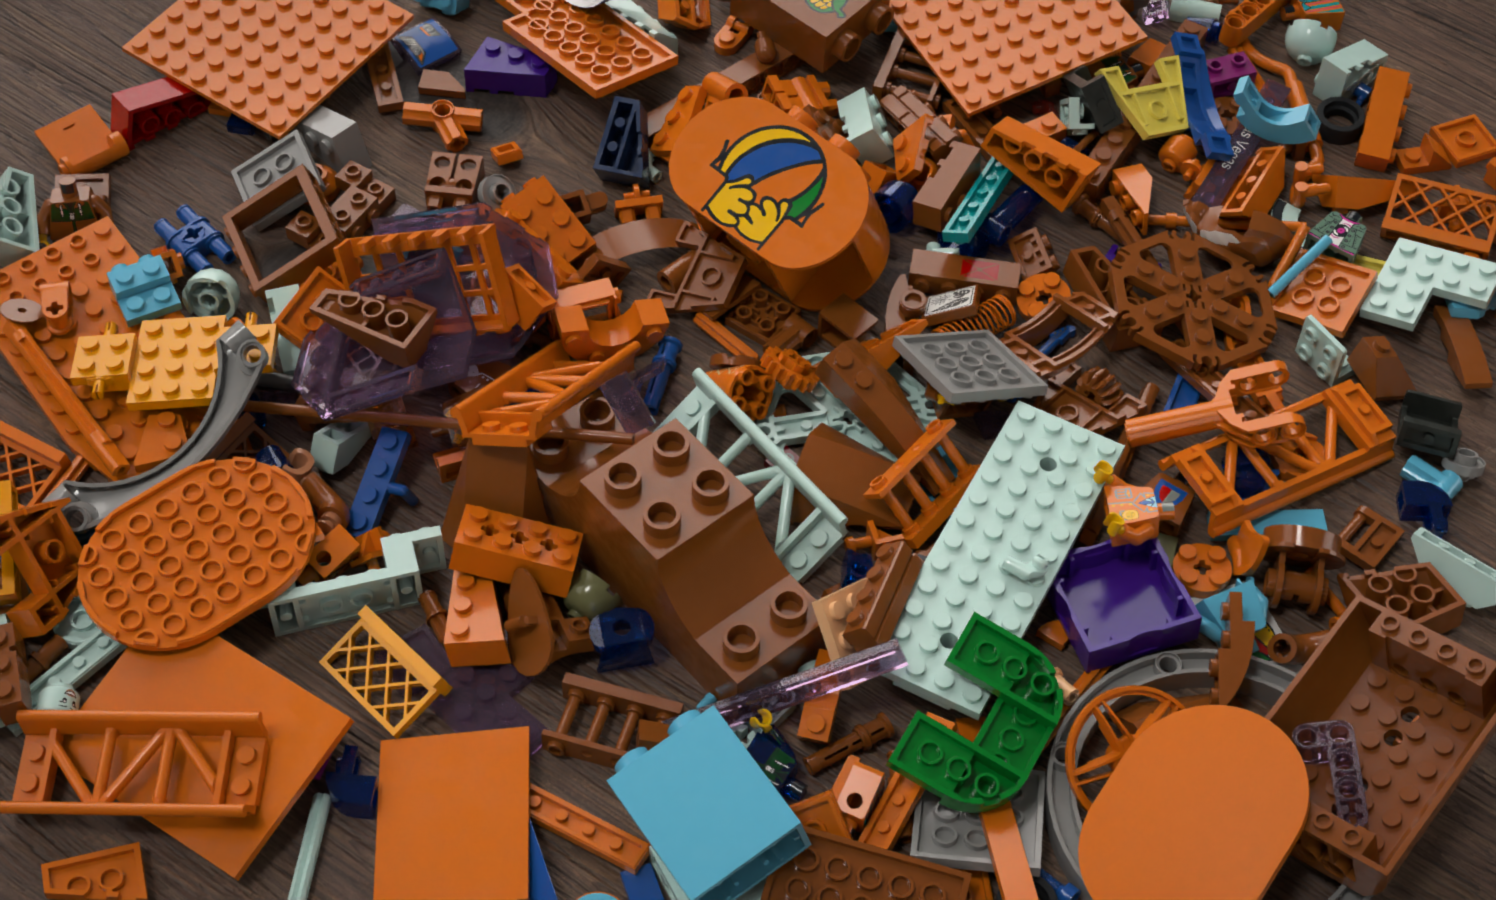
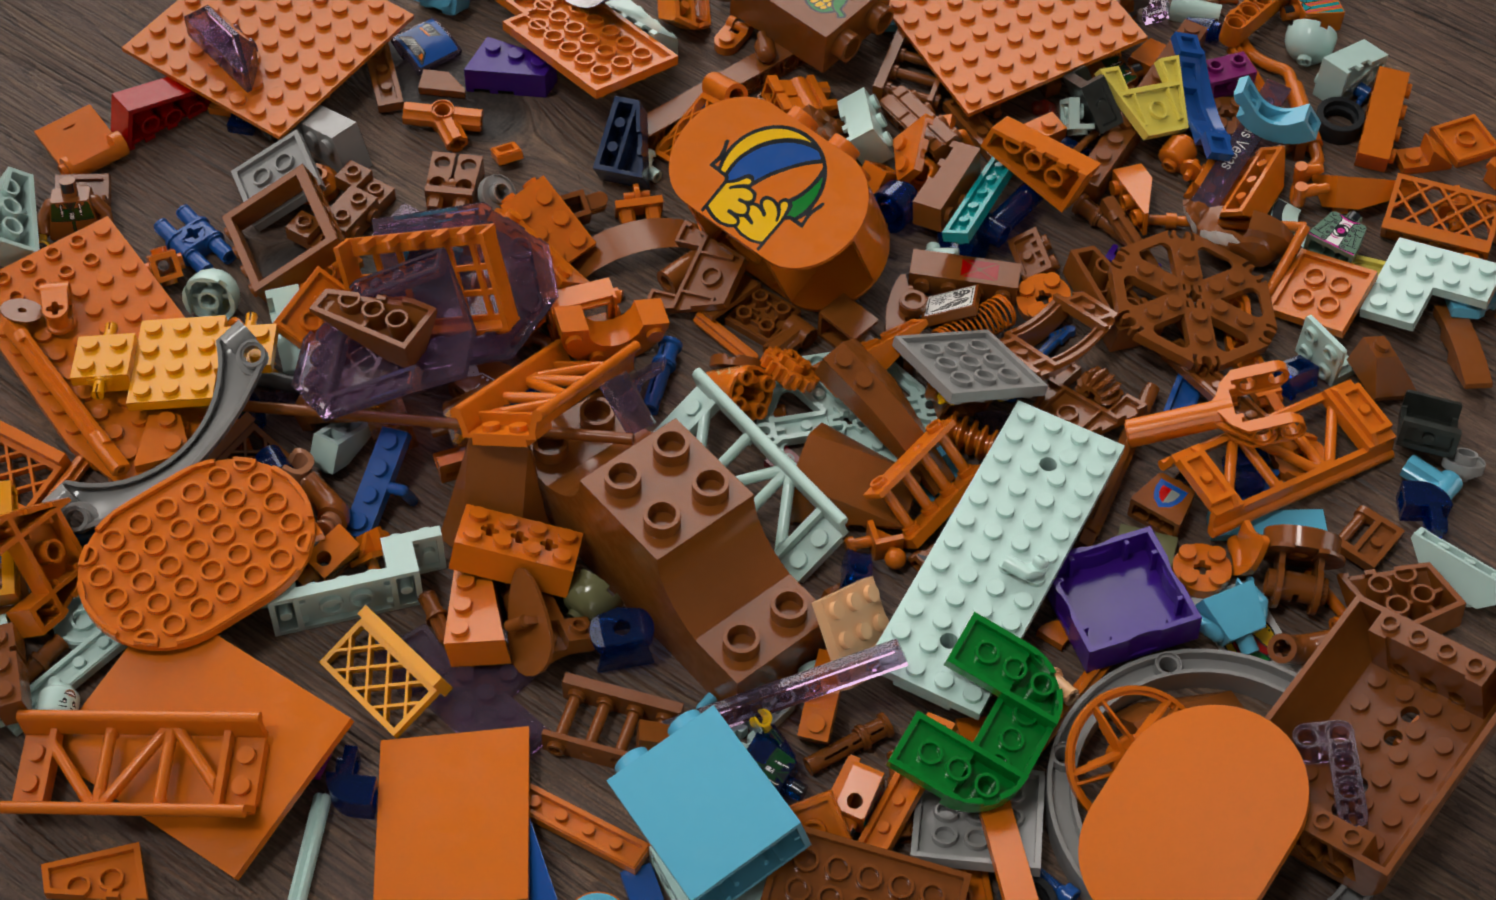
medium azure plate [106,254,182,328] -> none
orange panel [490,263,557,330] -> none
dark orange plate [577,253,632,288] -> none
orange wing [649,86,707,157] -> none
dark orange brick [842,541,923,658] -> none
orange torso [1093,460,1175,547] -> none
dark orange slope [1209,592,1255,706] -> none
medium azure bar [1268,235,1333,298] -> none
none -> wedge [184,5,259,93]
none -> orange piece [947,410,1000,461]
none -> clear blue brick [1274,355,1319,400]

